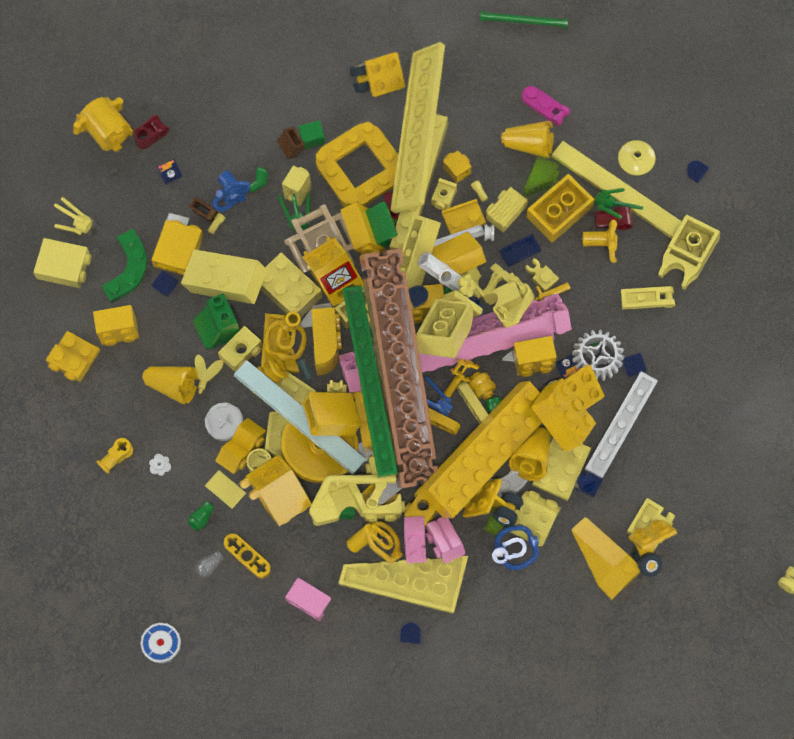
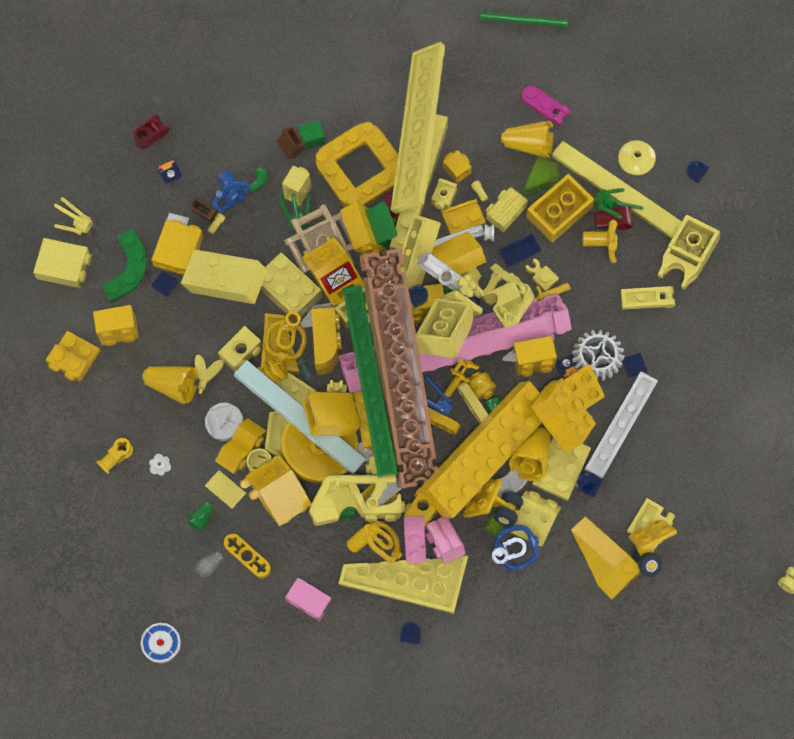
yellow container [73,97,133,152] -> none
green hips [193,293,240,349] -> none
yellow plate [349,52,405,97] -> none

